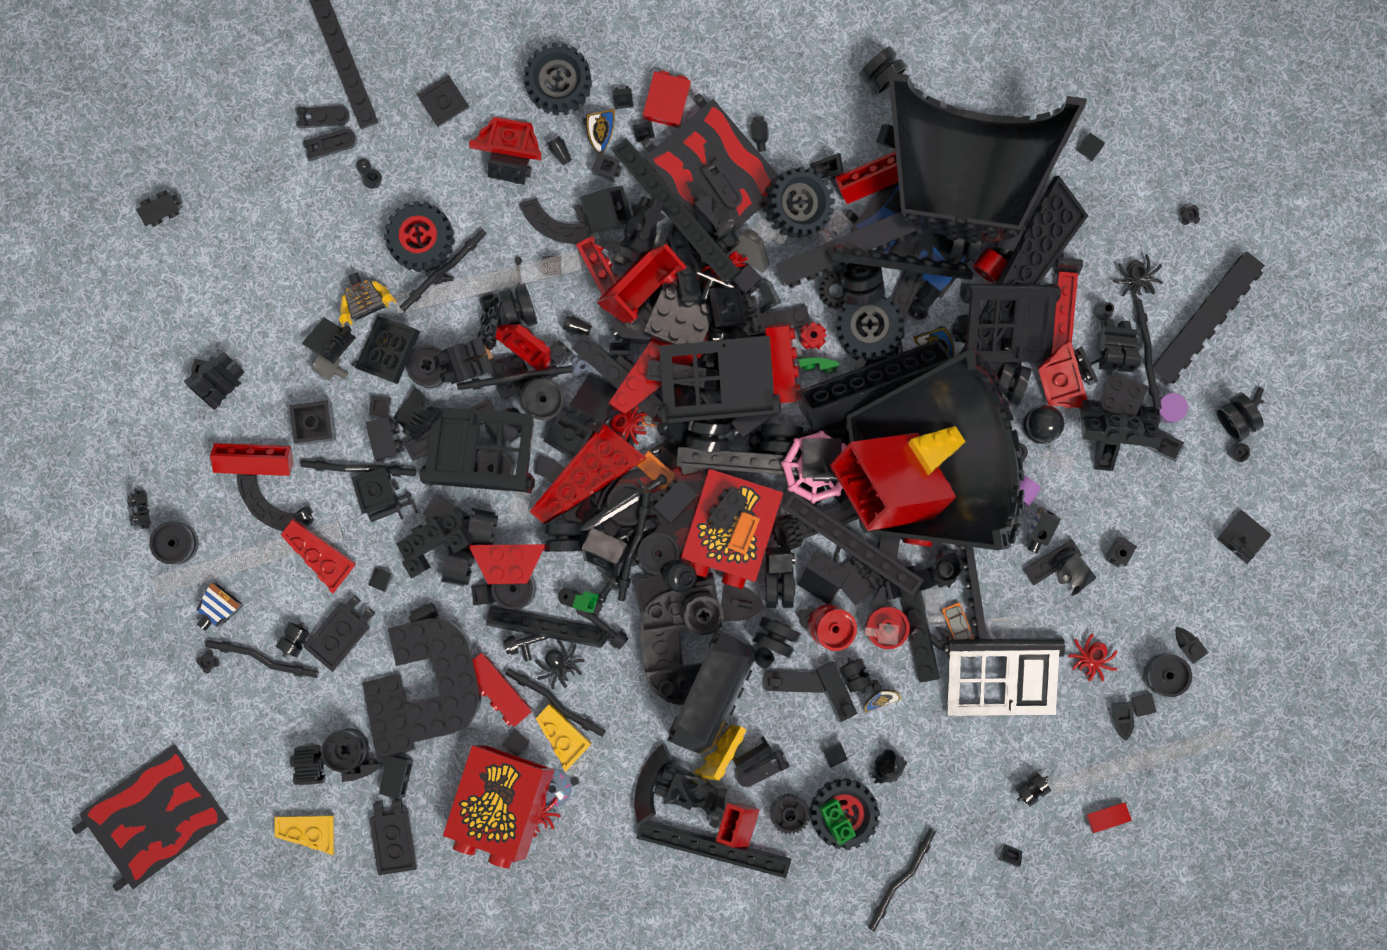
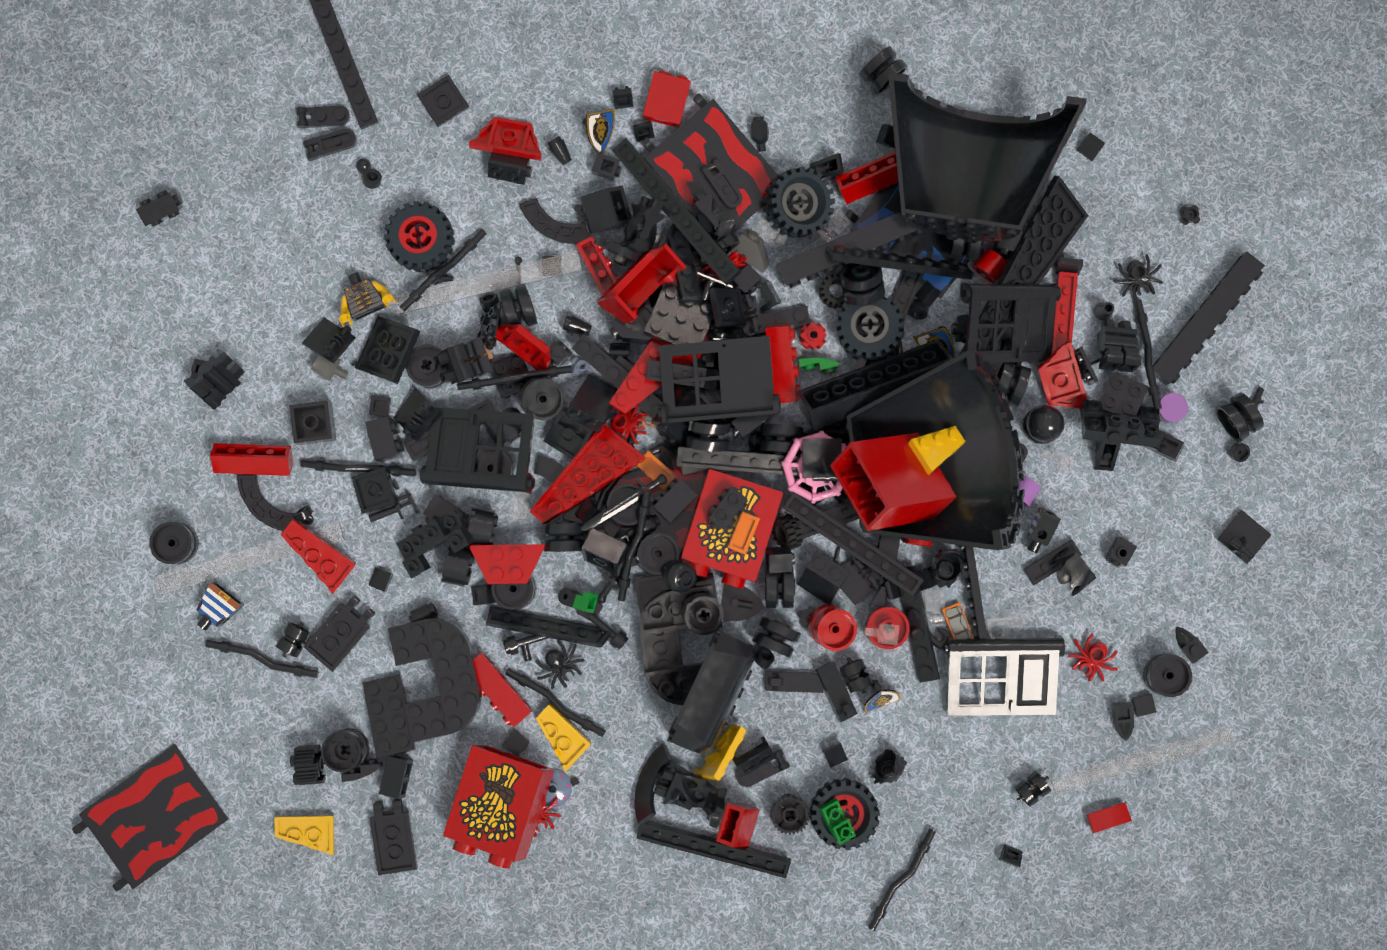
black hinge [127,488,151,530] -> none
black plate [196,650,220,674] -> none
black wheel [524,43,592,116] -> none

